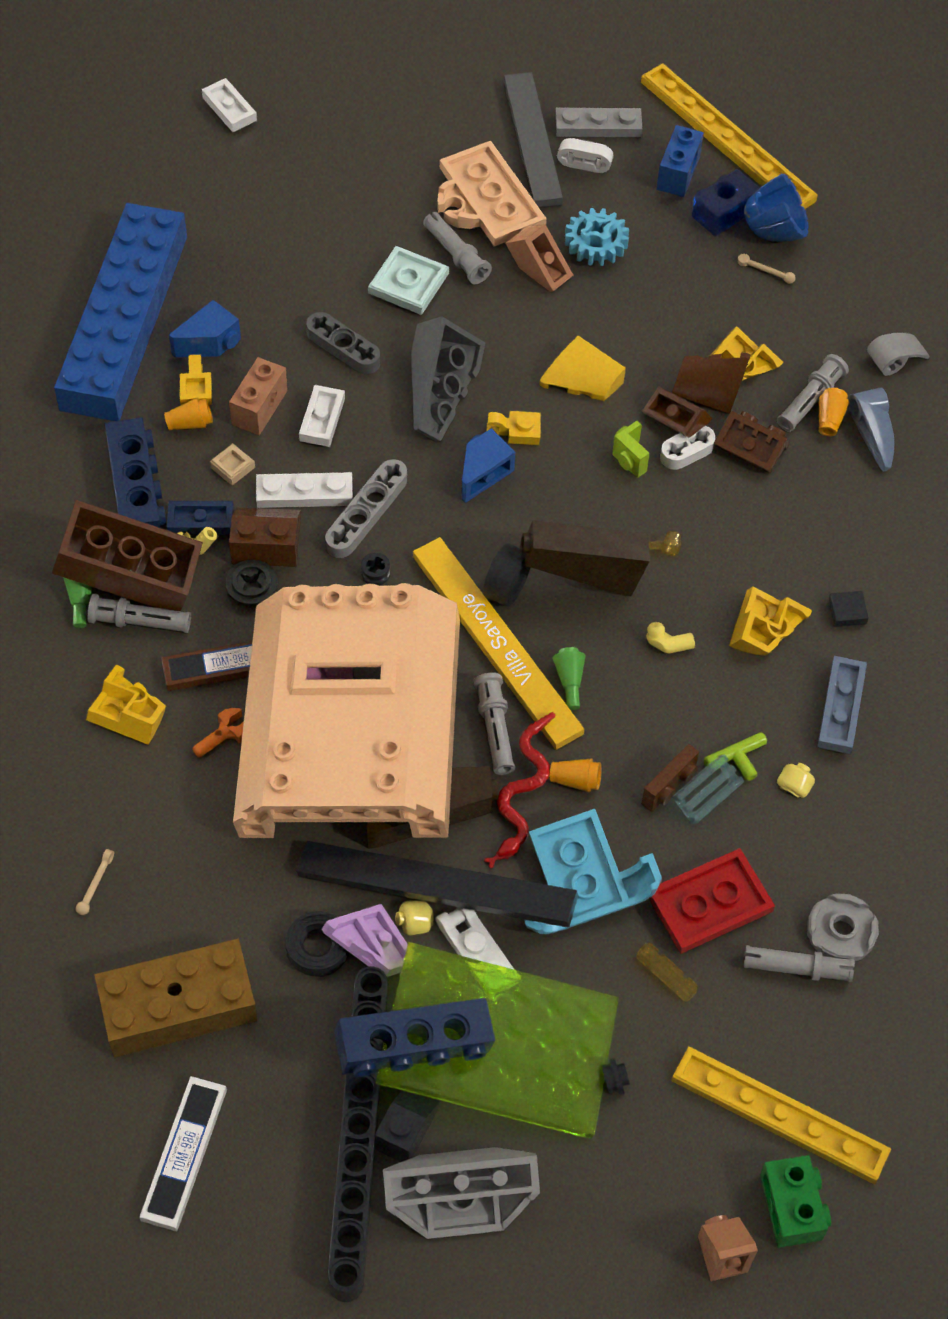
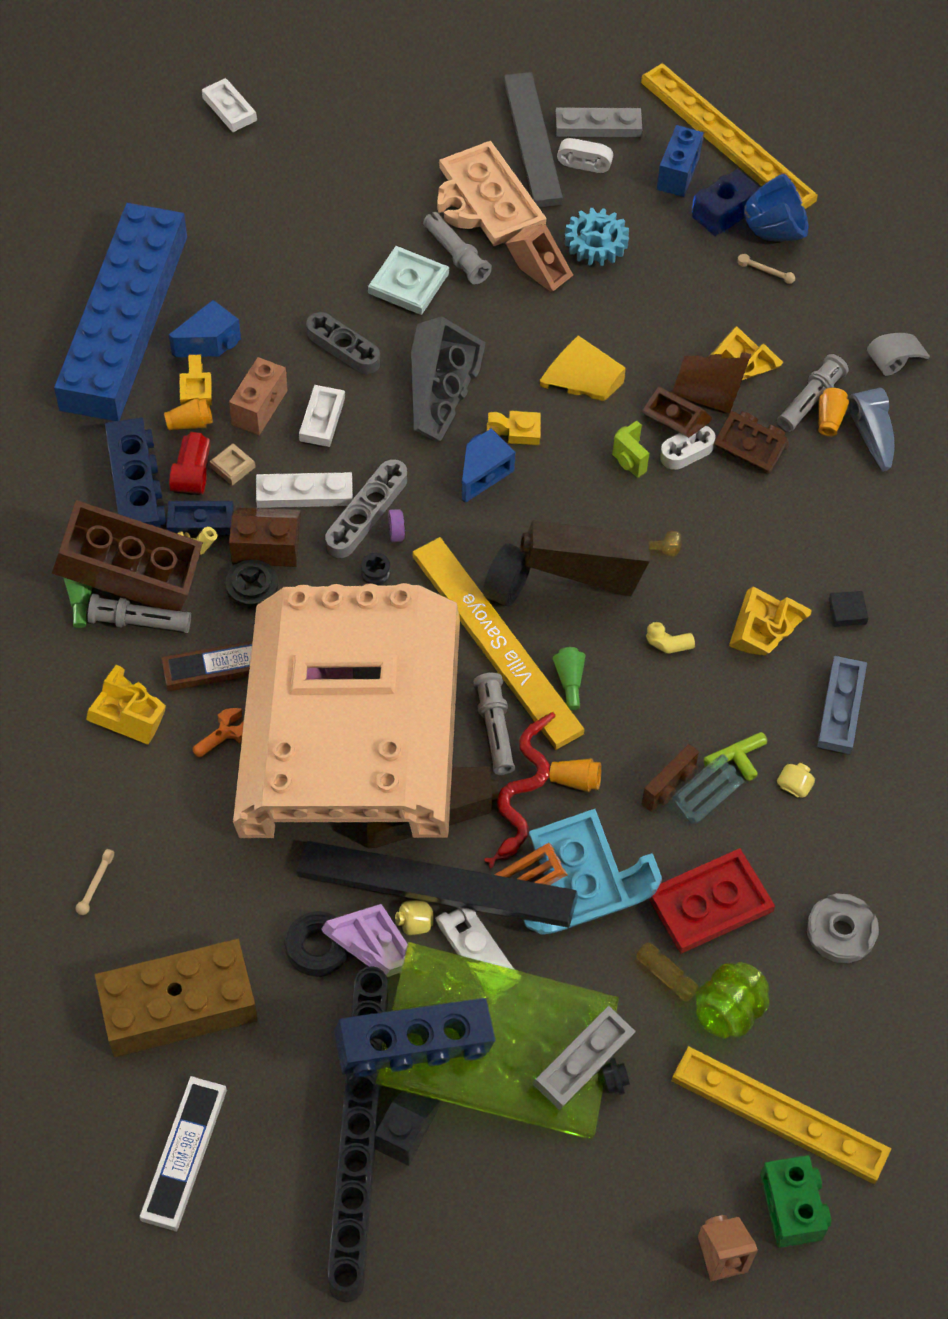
light grey wedge [383,1147,540,1239] -> none
light grey pin [743,945,855,982] -> none
none -> red piece [169,432,211,495]
none -> medium lavender tile [388,509,405,542]
none -> orange tile [494,842,568,885]
none -> light grey plate [533,1006,636,1110]
none -> clear neon green piece [696,962,770,1039]

